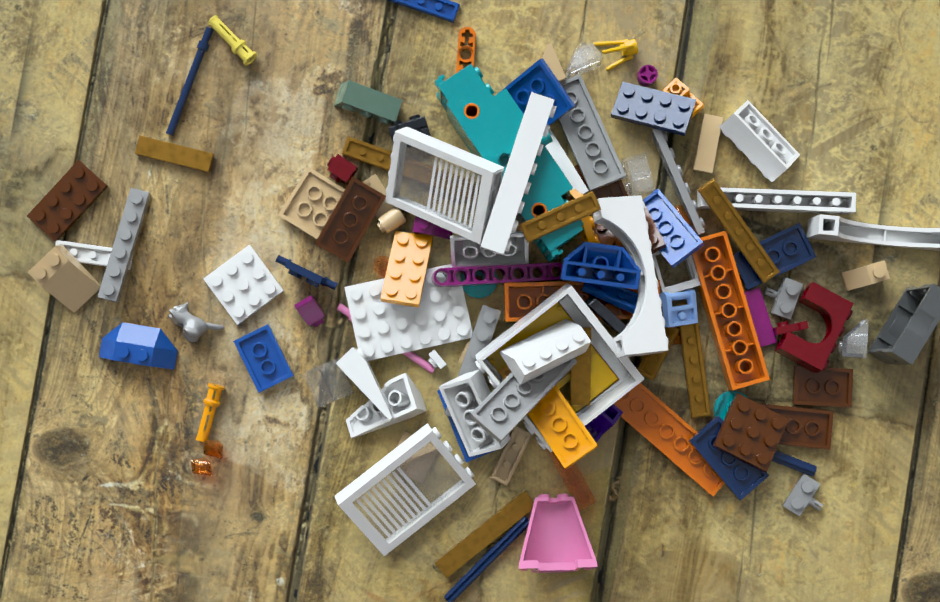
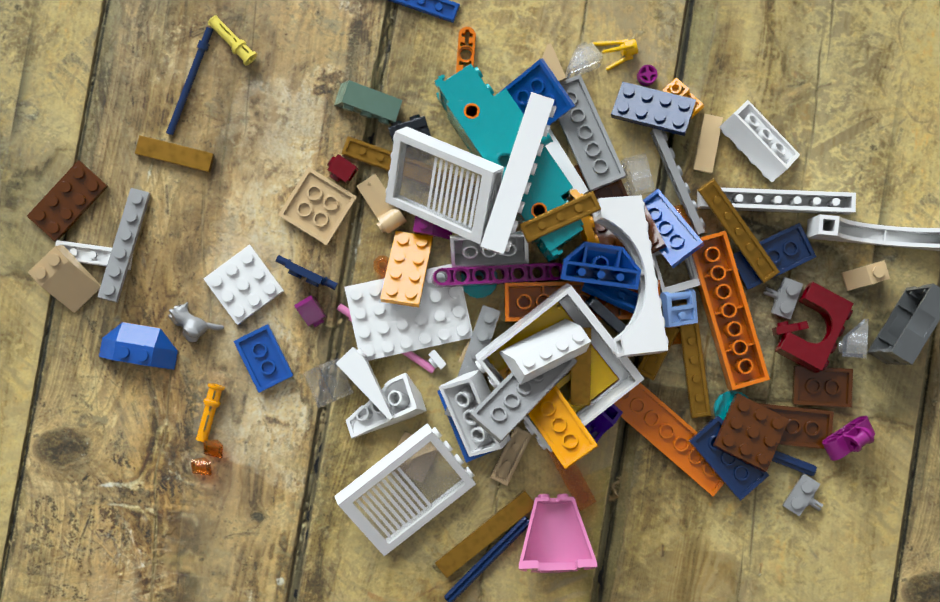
reddish brown plate [314,177,386,263] -> none
magenta tile [744,287,777,347] -> none
none -> magenta piece [822,416,875,461]

